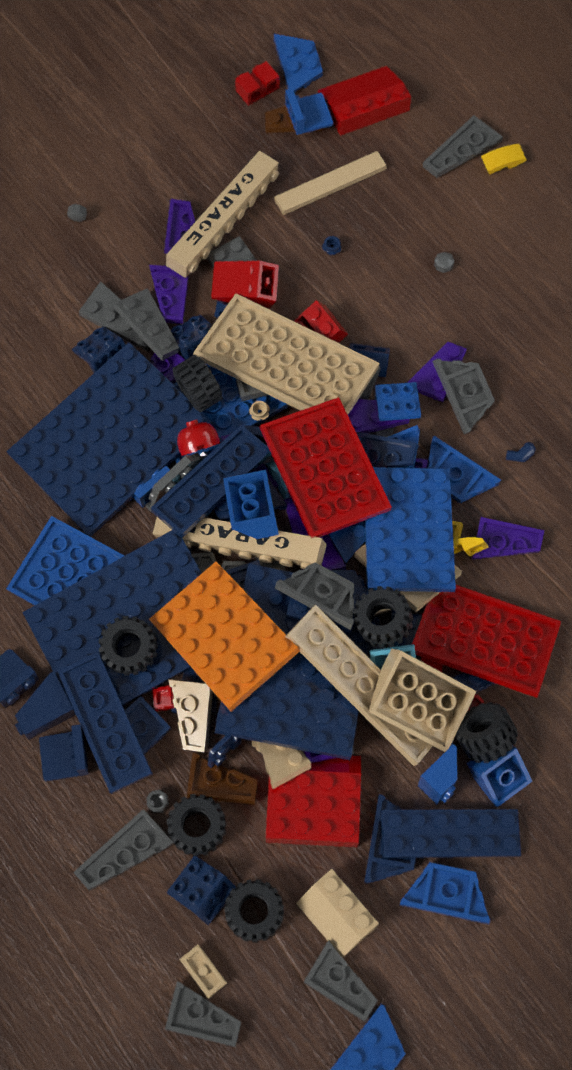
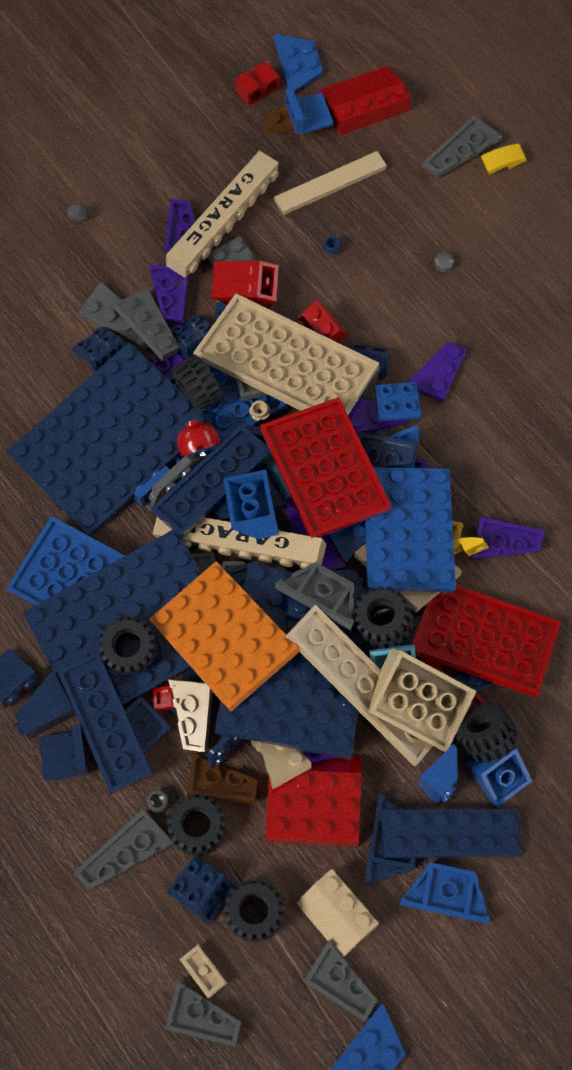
blue wing [427,436,501,503] -> none
dark grey wing [433,359,495,434] -> none
dark blue arm [506,442,536,462] -> none

